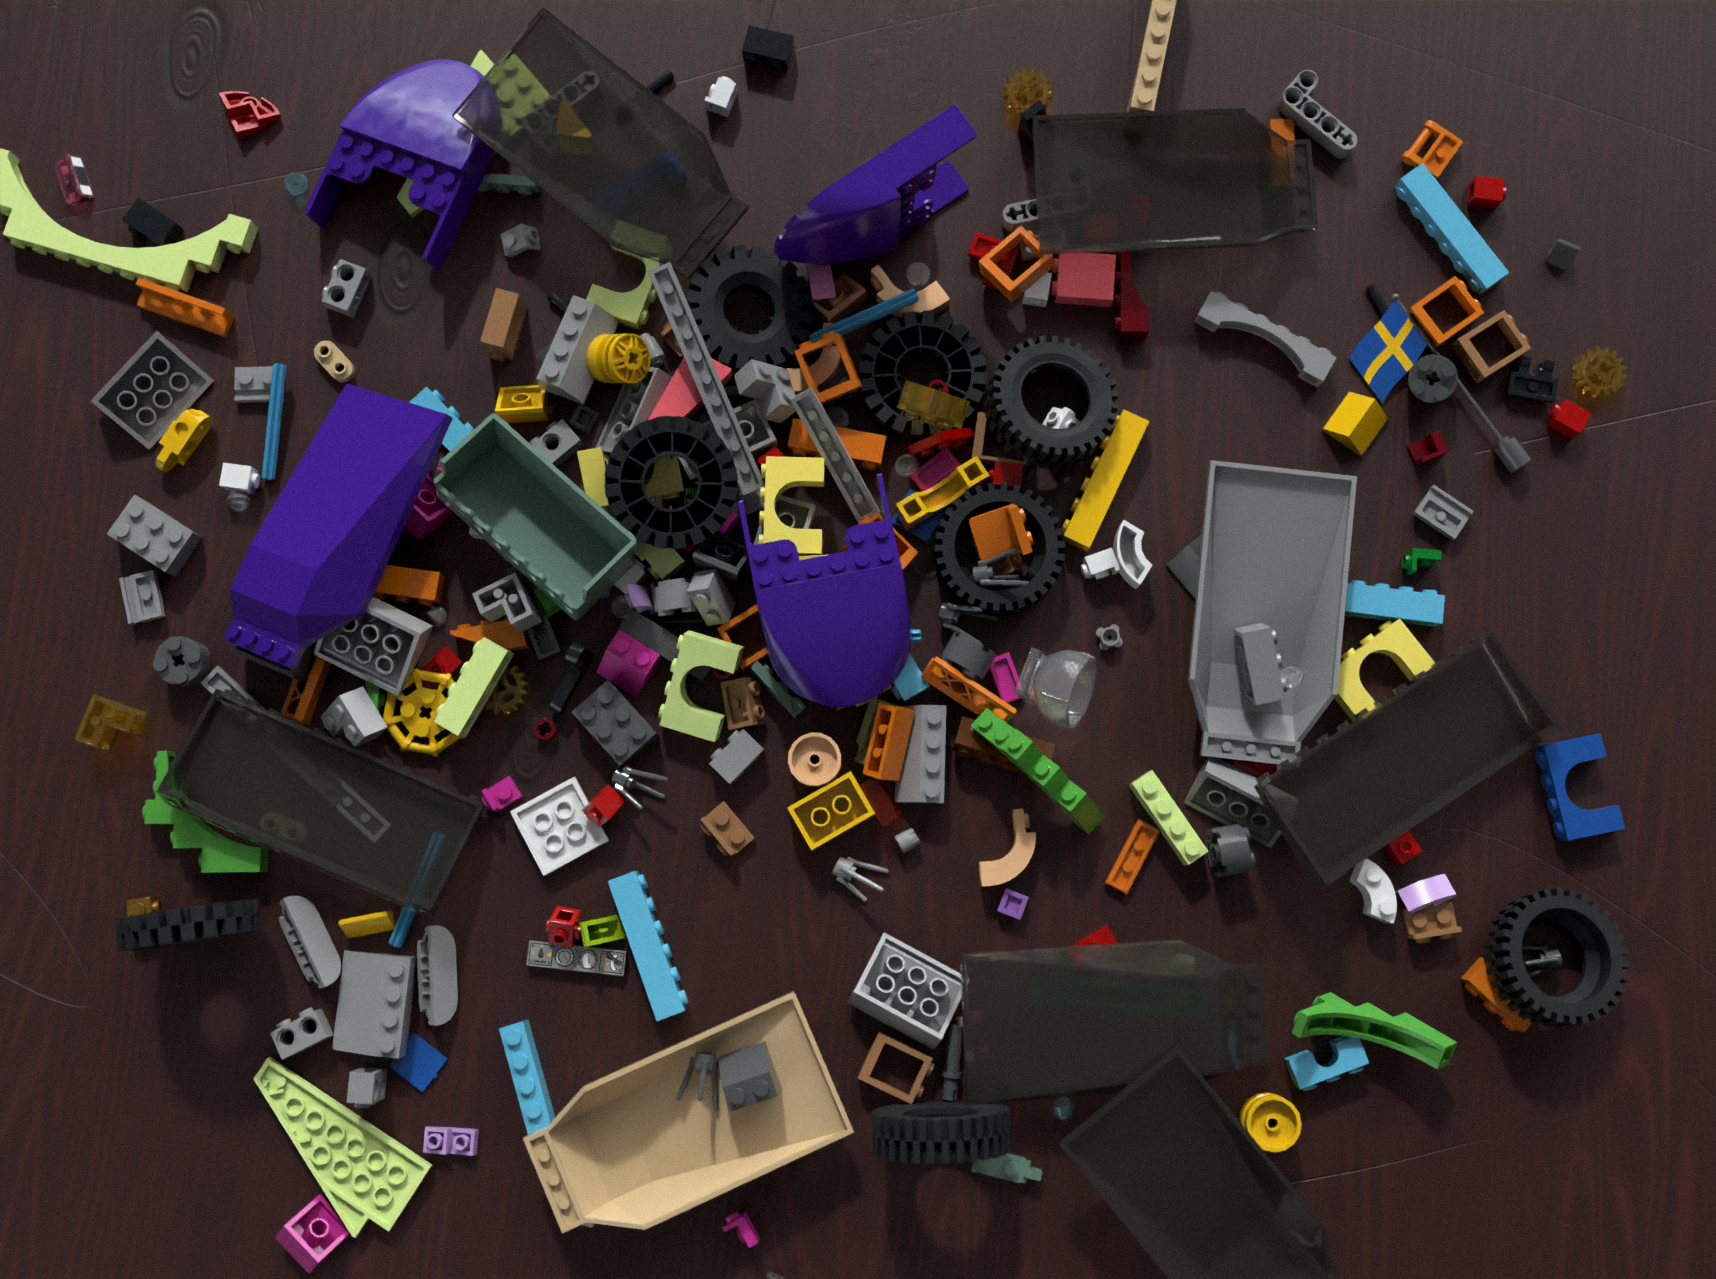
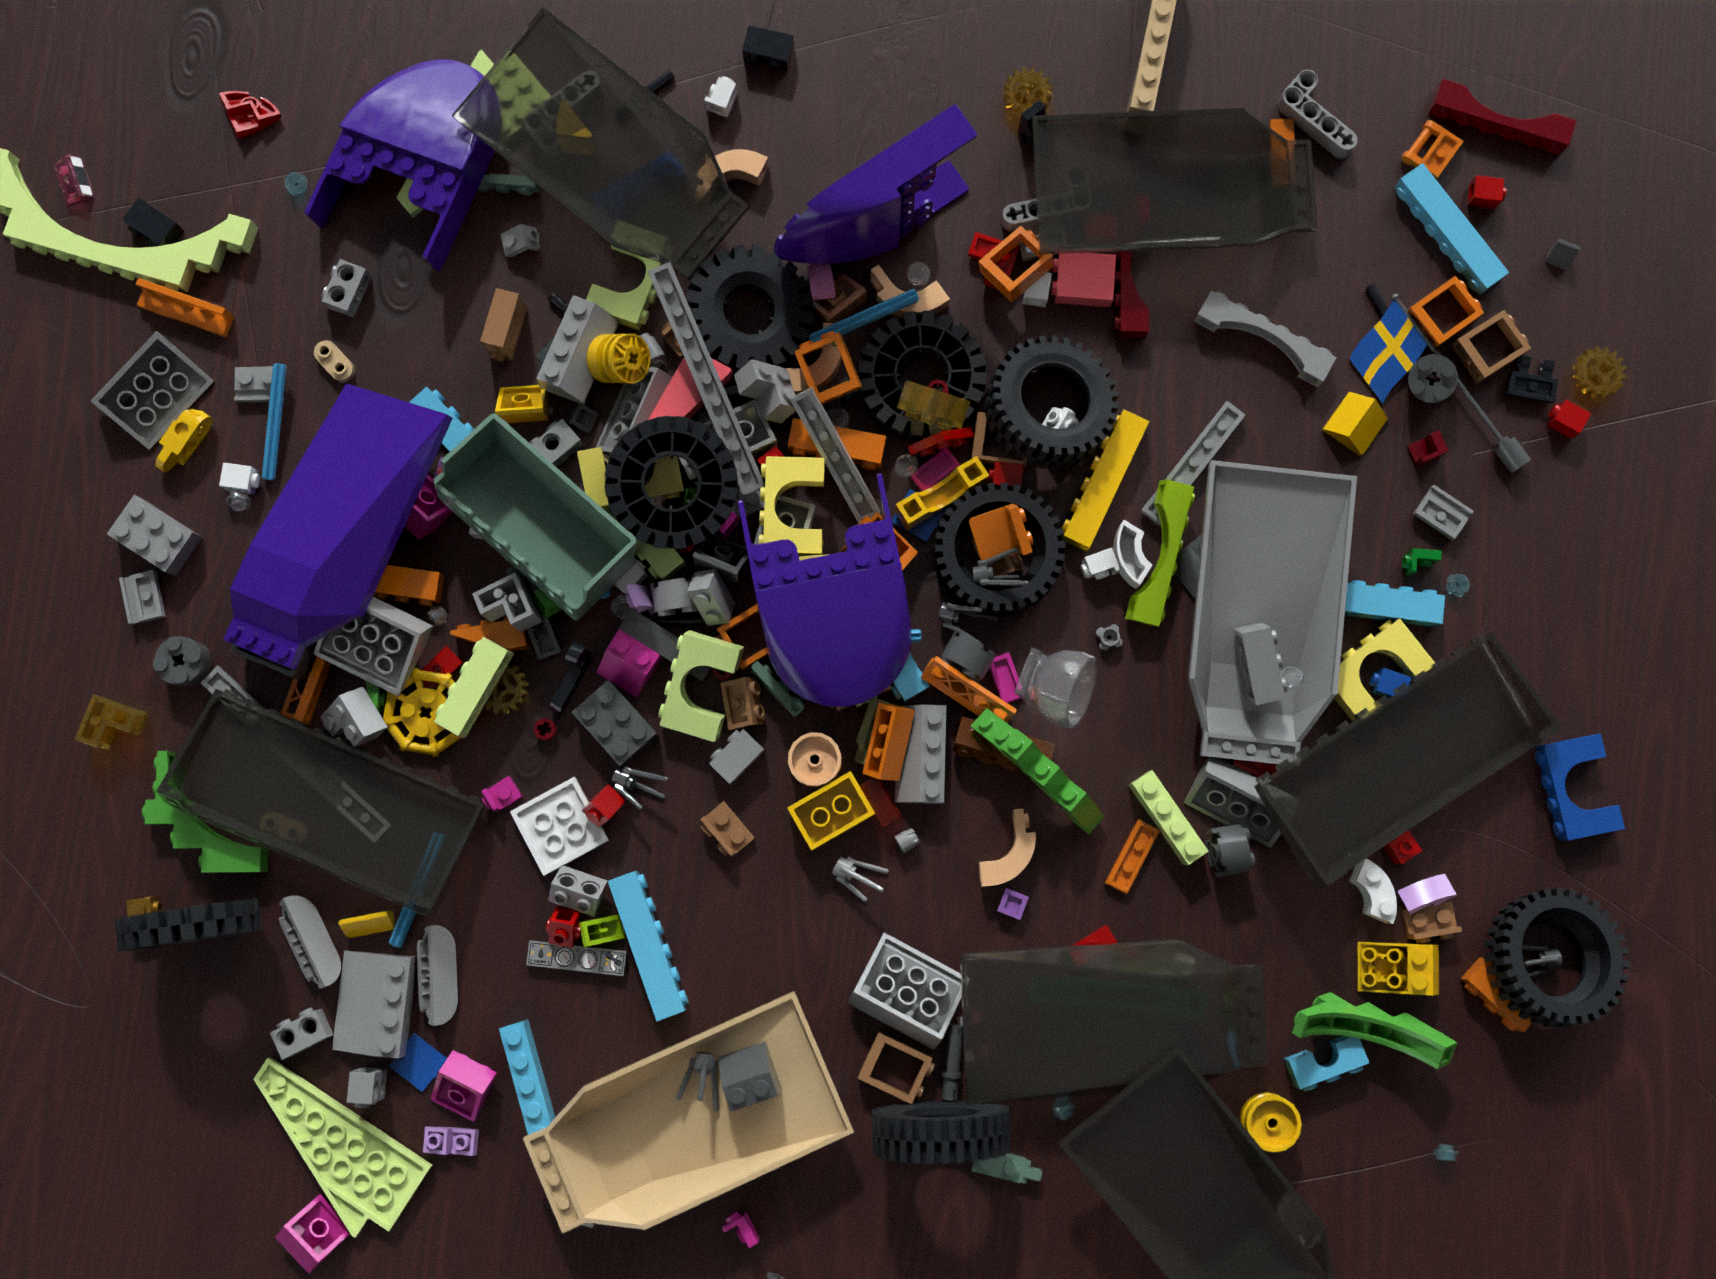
none -> dark pink slope [430,1050,497,1122]
none -> light grey brick [548,865,607,917]
none -> light nougat arch [694,149,769,211]
none -> lime arch [1125,479,1195,626]
none -> light grey plate [1140,401,1245,526]
none -> yellow slope [1358,942,1439,996]
none -> blue brick [1369,668,1411,702]
none -> dark red arch [1428,78,1577,154]
none -> clear light blue plate [1434,1144,1459,1161]
none -> clear light blue plate [1446,573,1470,597]

